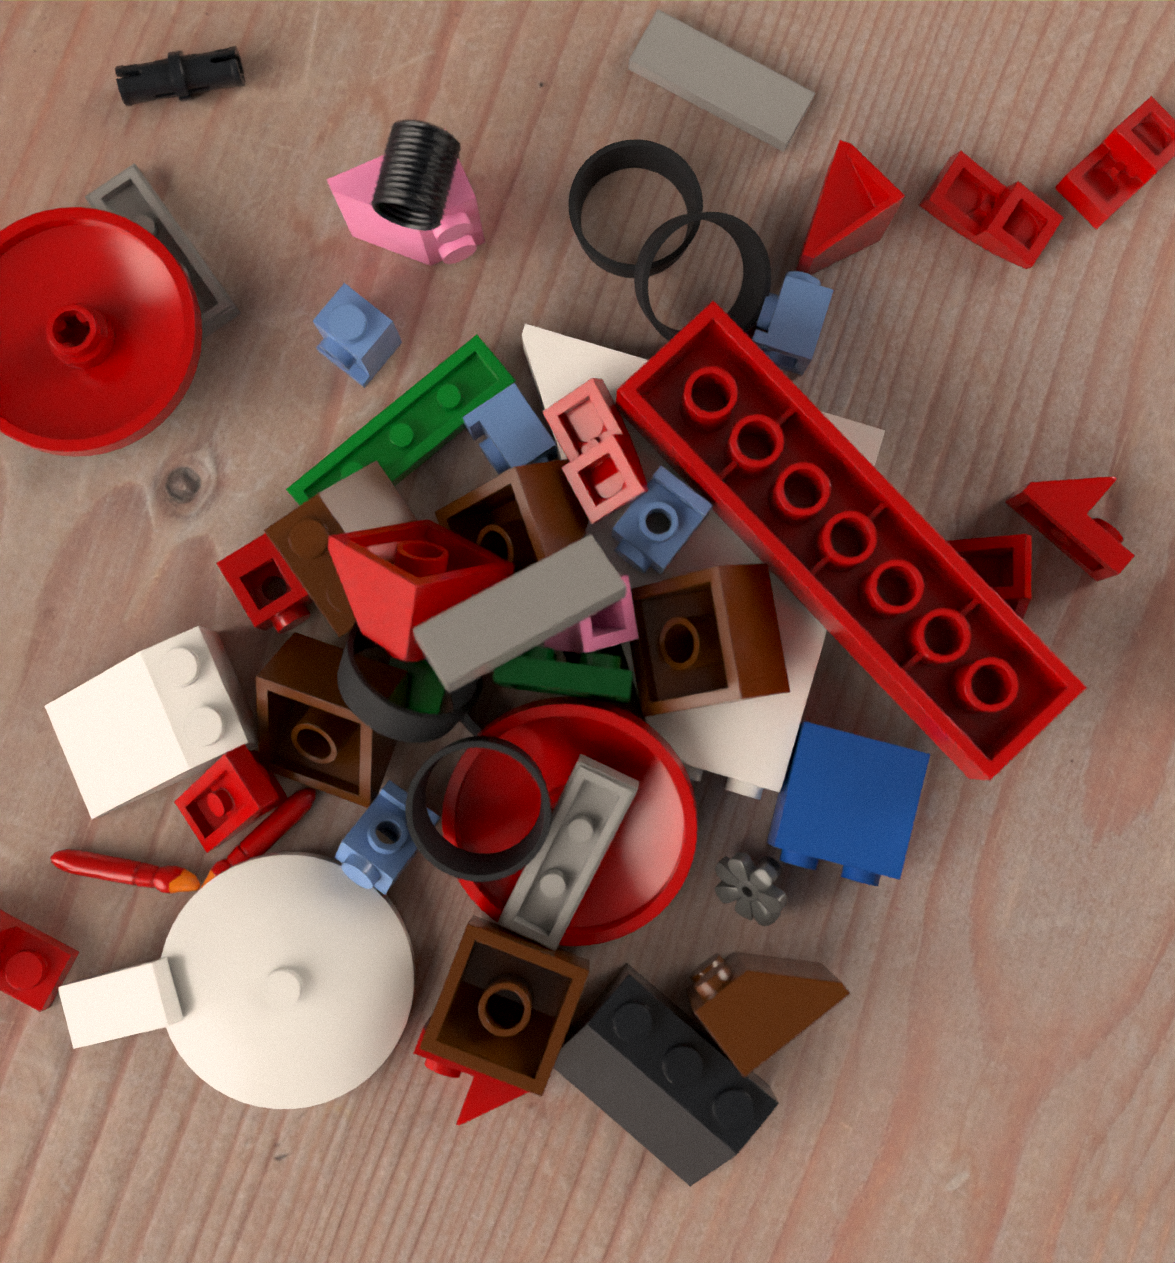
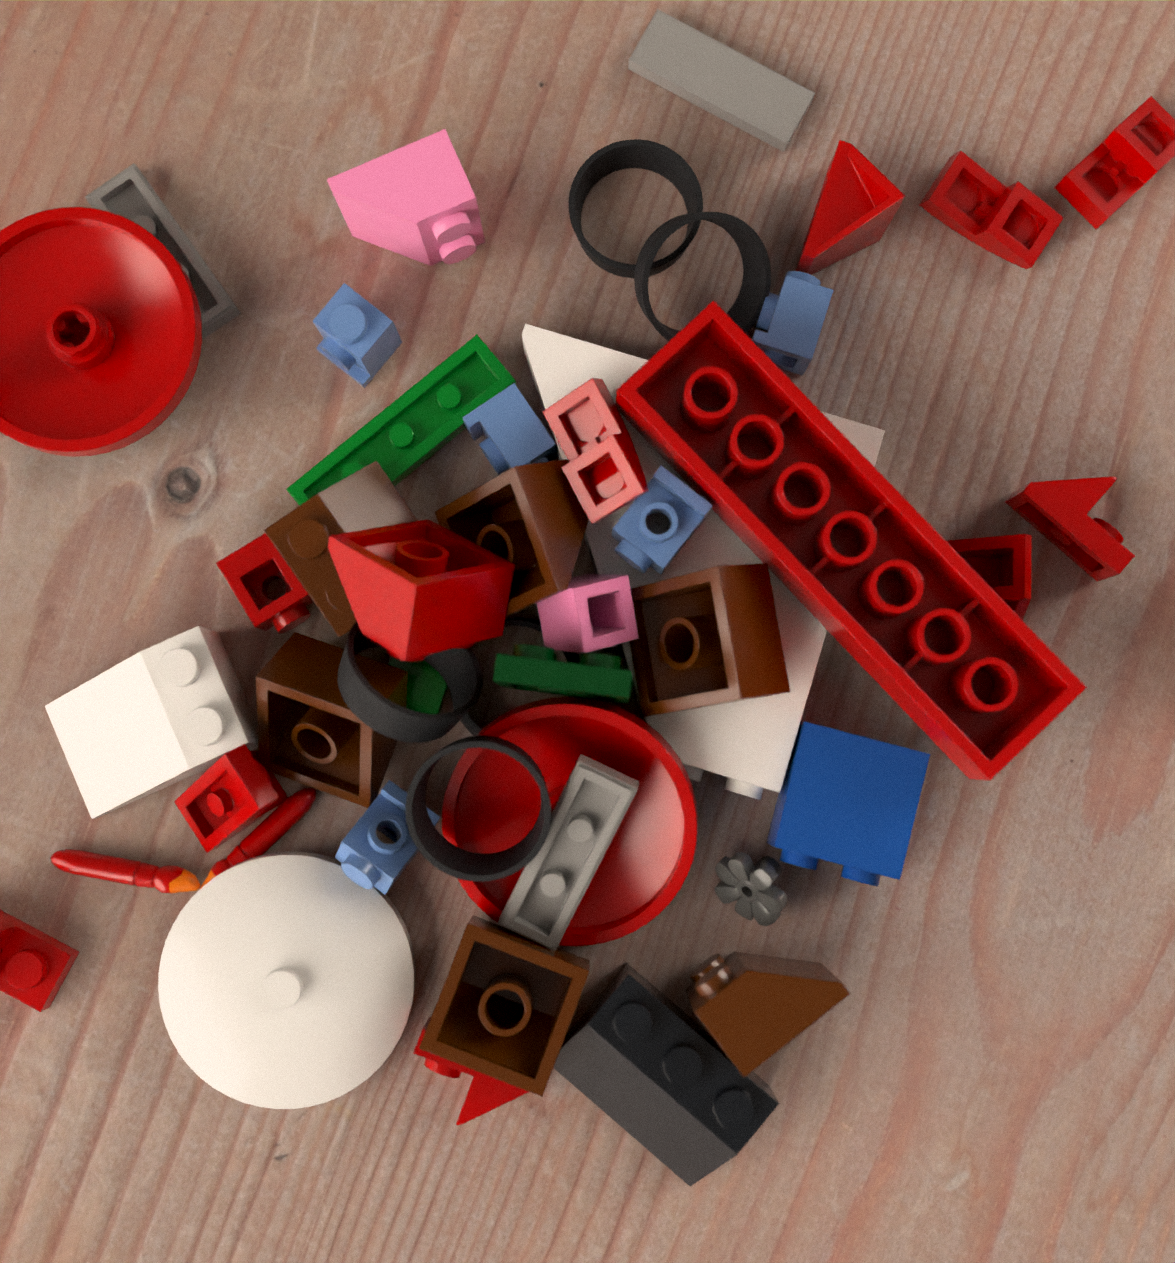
white tile [58,957,184,1049] -> none
black pin [115,46,245,106] -> none
black piece [370,119,461,231] -> none
light grey tile [413,534,627,693] -> none

